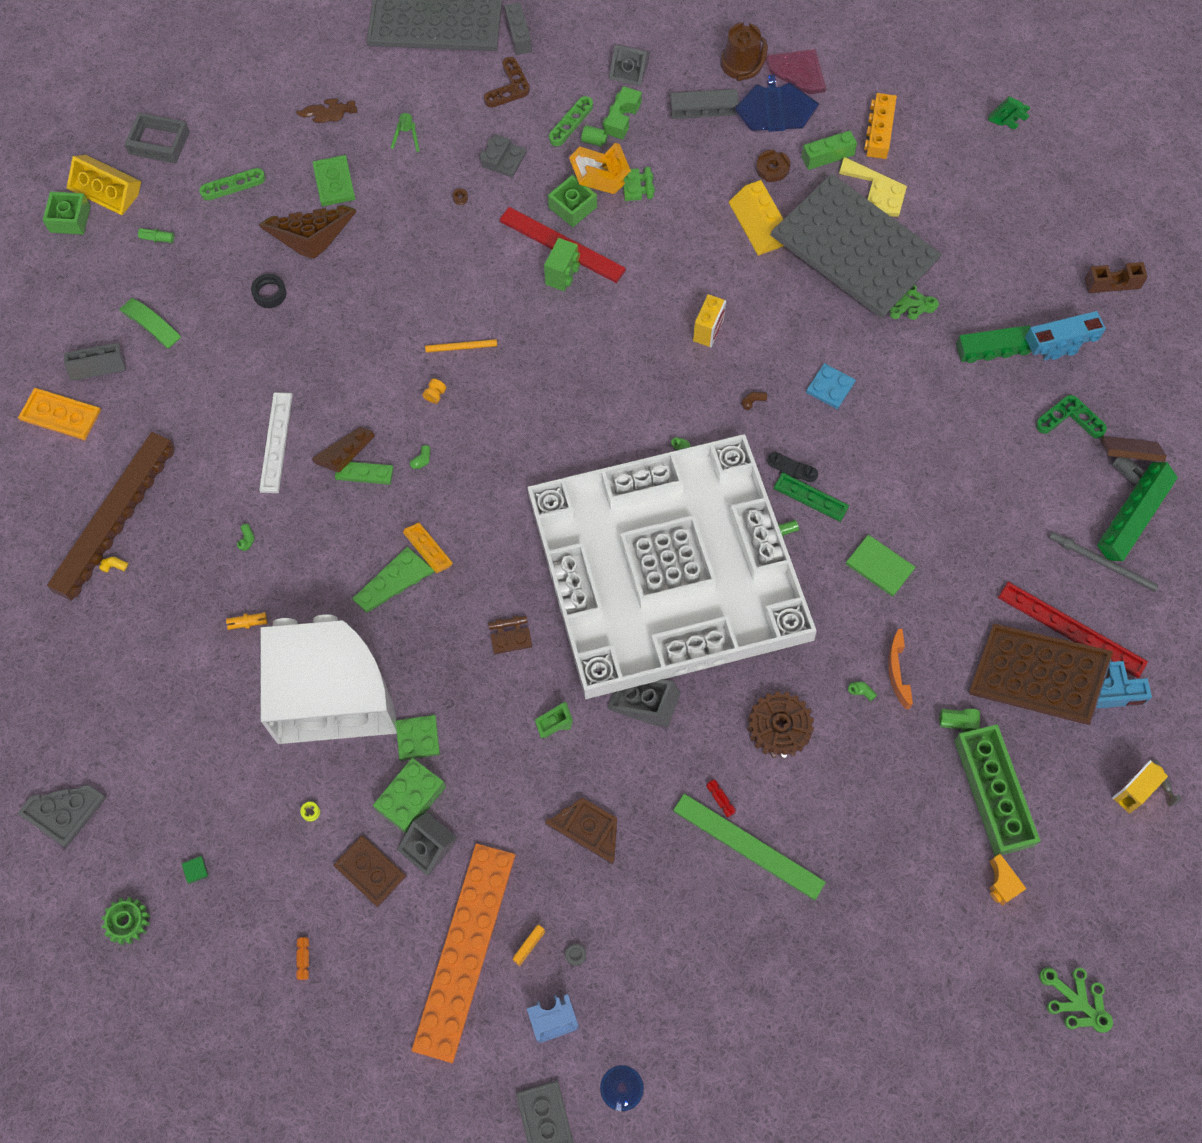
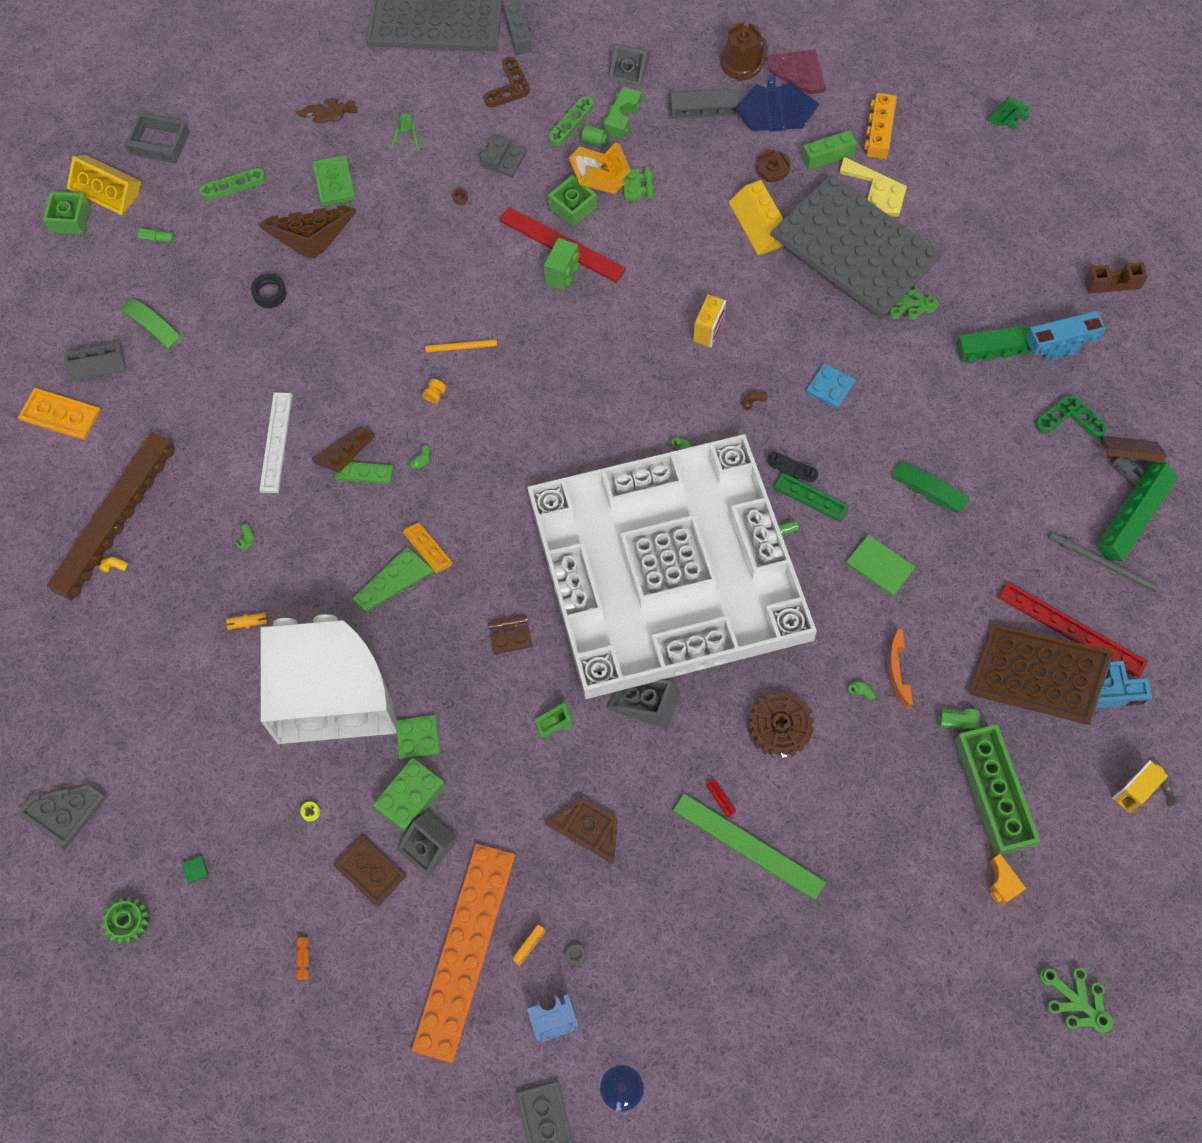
none -> green slope [892,461,969,514]

